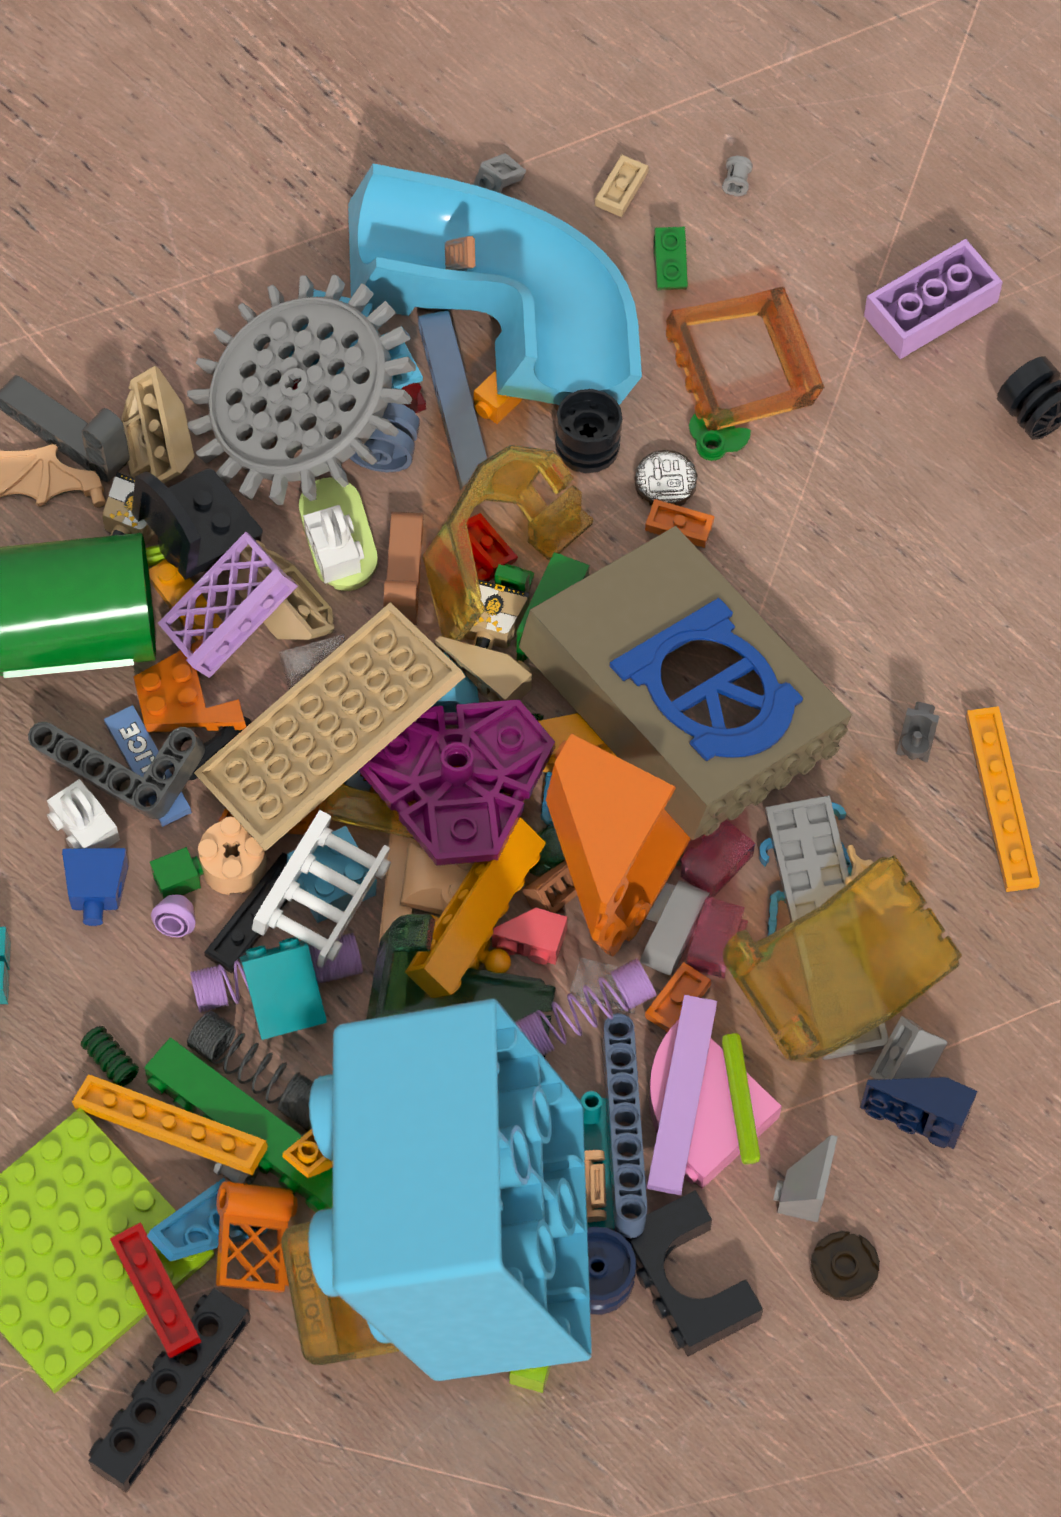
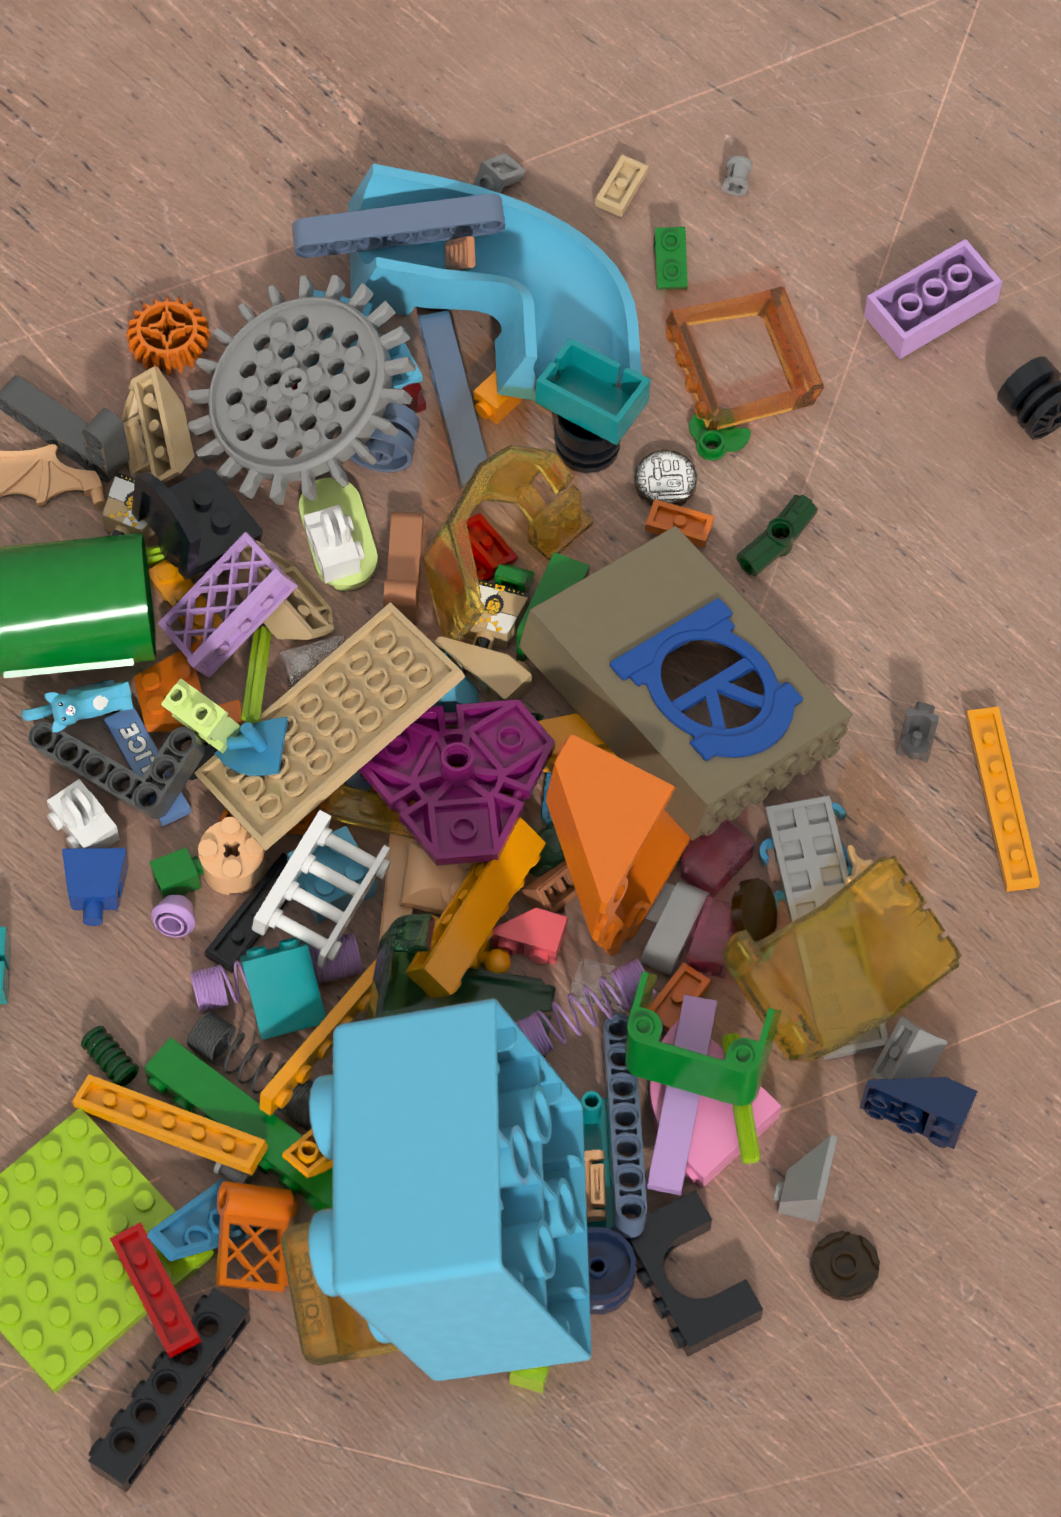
none -> medium azure animal [21,680,134,732]
none -> orange gear [126,296,210,376]
none -> yellowish green hips [161,678,241,754]
none -> dark azure shield [214,717,288,776]
none -> lime axle [241,626,272,724]
none -> light orange plate [259,950,395,1116]
none -> sand blue beam [292,194,506,258]
none -> teal piece [535,338,651,445]
none -> green windscreen [625,971,782,1106]
none -> dark brown tile [731,878,777,946]
none -> dark green piece [736,494,818,577]

